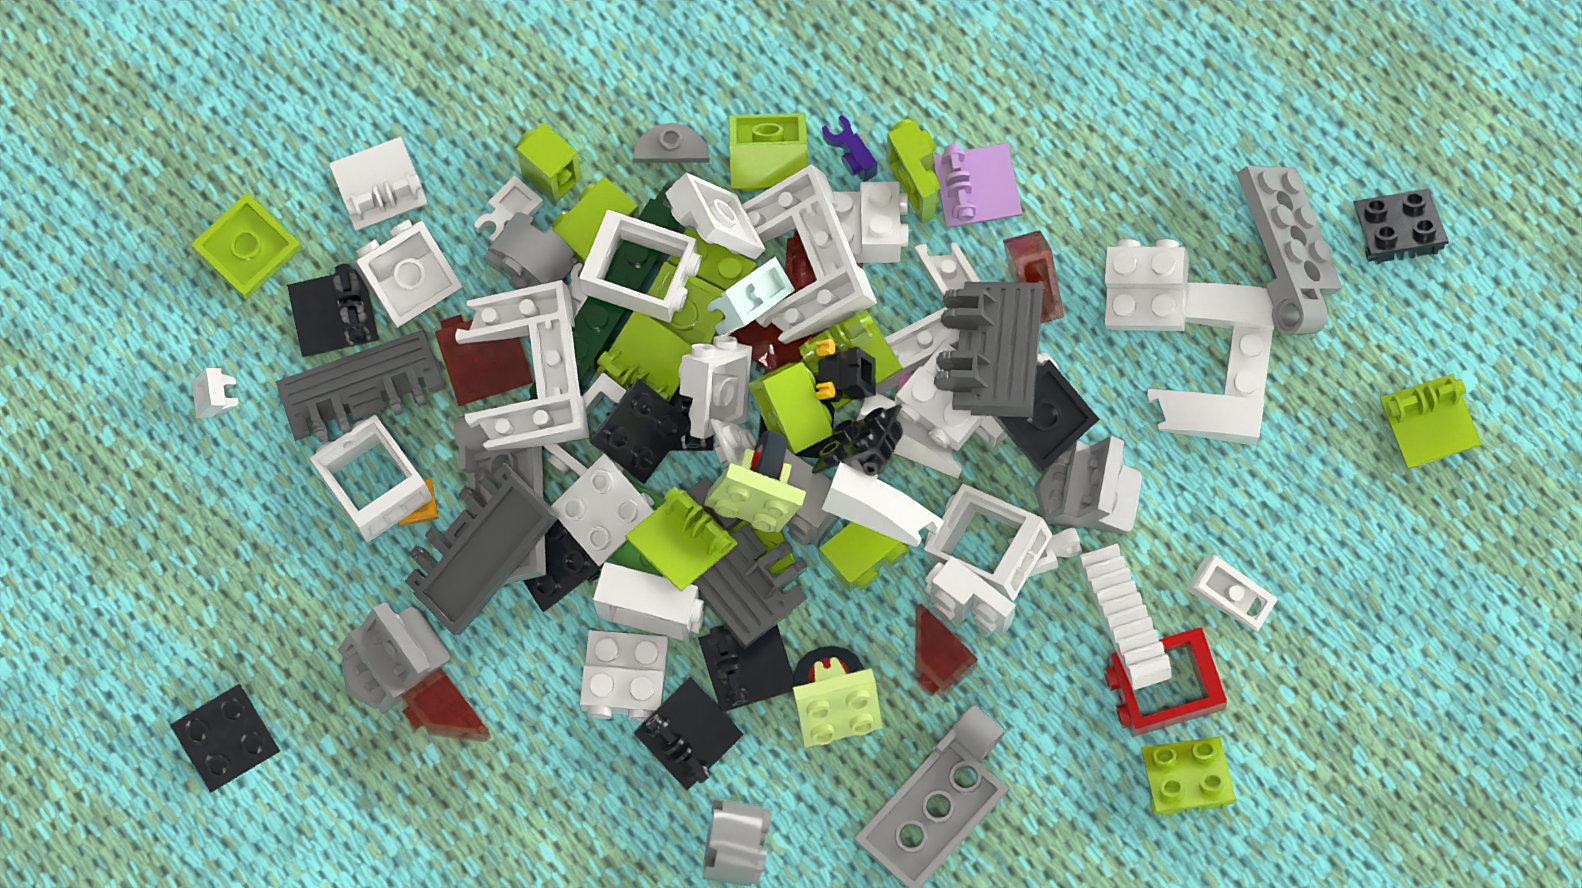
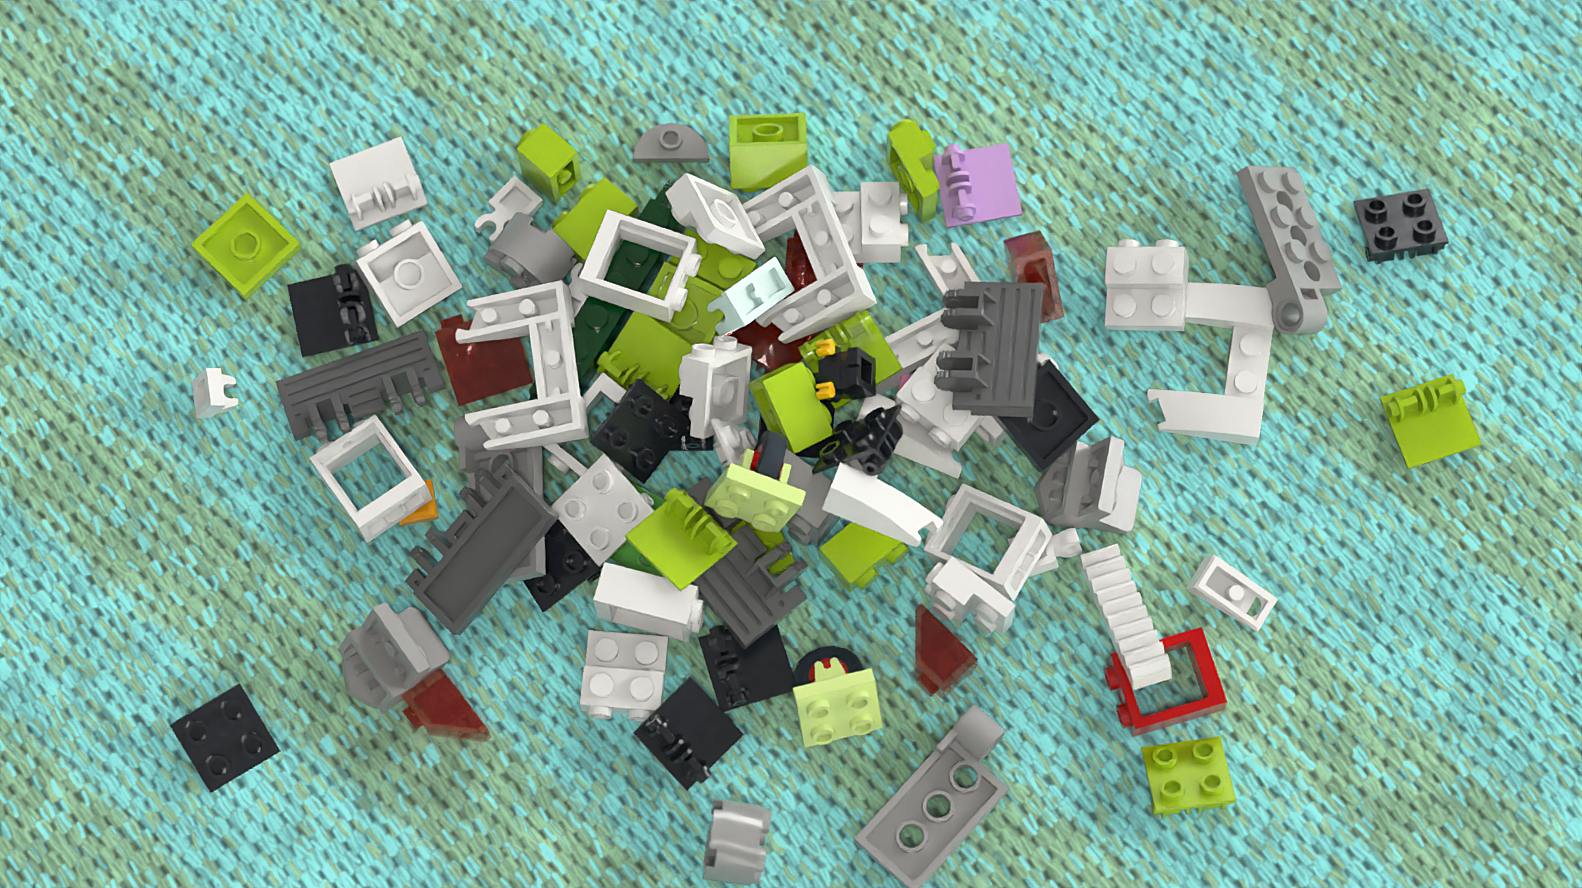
dark purple plate [822,115,877,182] -> none

